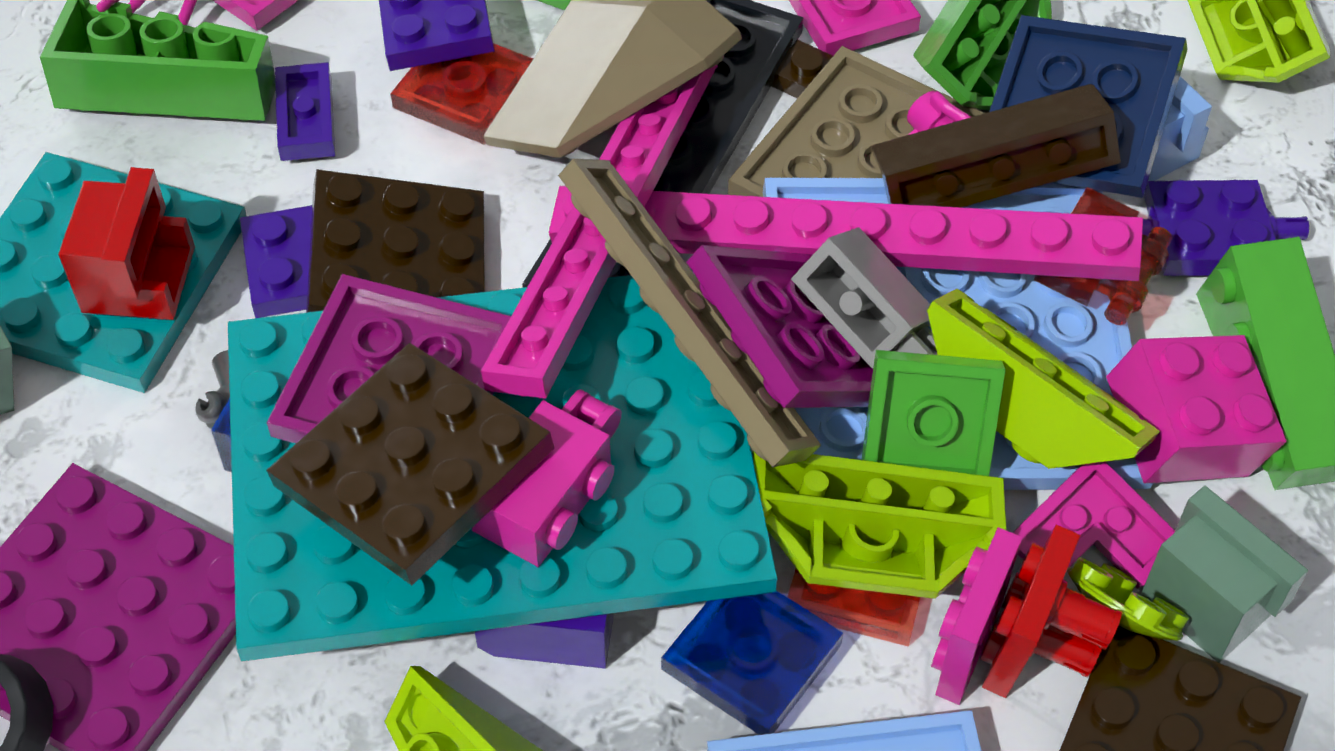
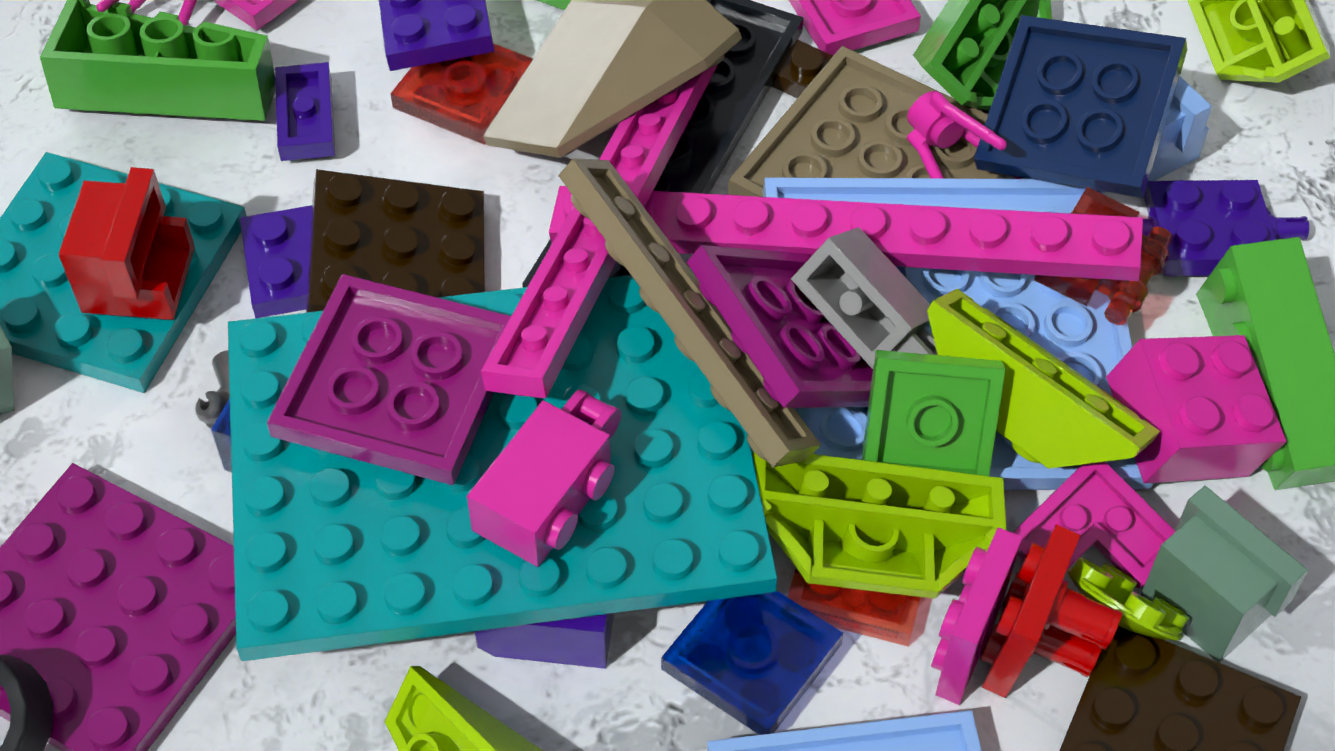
dark brown plate [266,343,555,586] -> none
dark brown panel [872,84,1121,208] -> none

